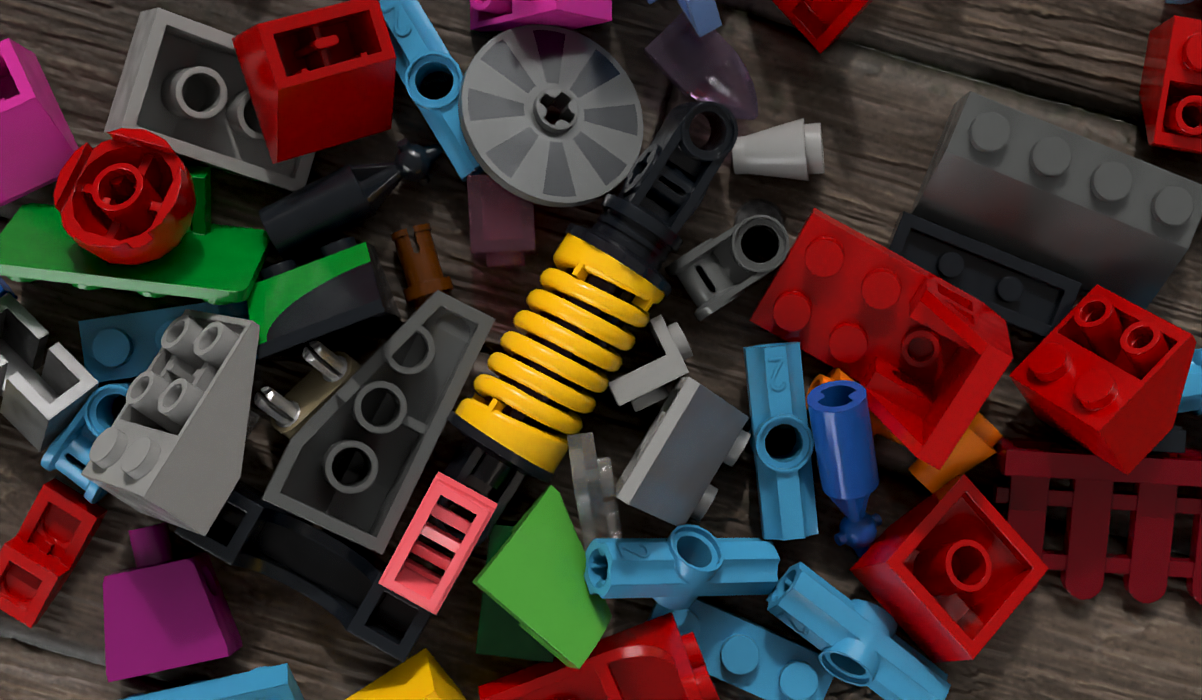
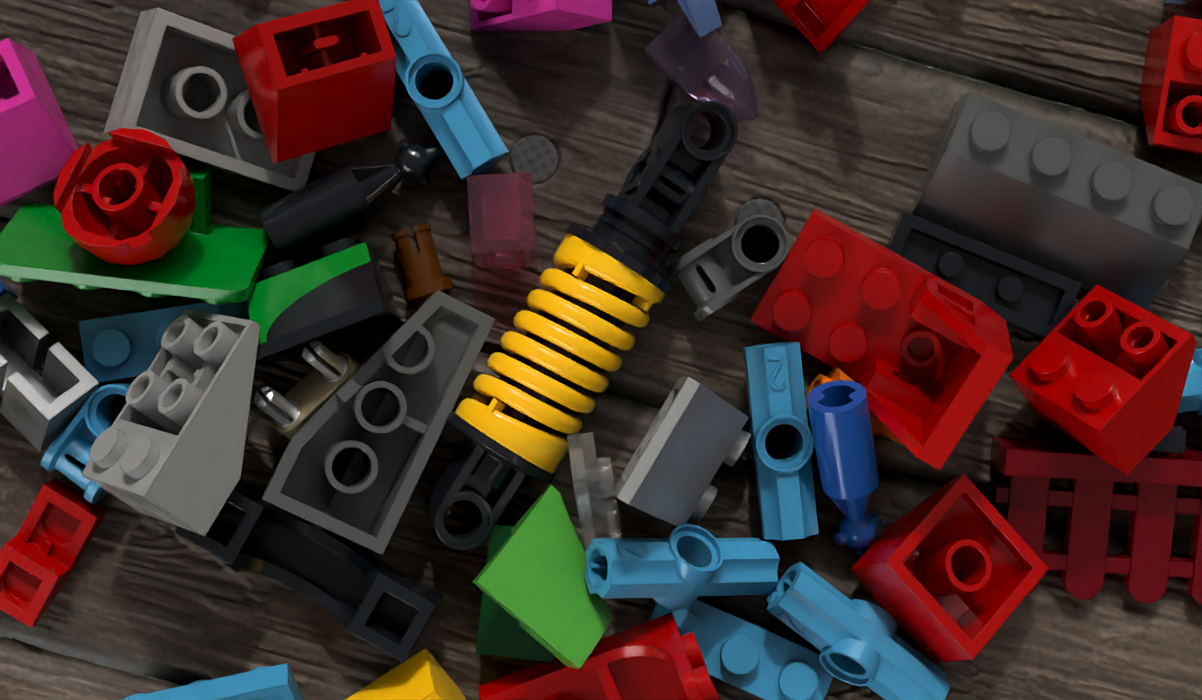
magenta torso [103,522,243,682] -> none
coral slope [378,471,498,615] -> none
dark grey piece [458,24,644,208] -> none
light grey bracket [608,314,693,412] -> none
light grey cone [732,118,825,181] -> none
orange cone [908,411,1004,493] -> none

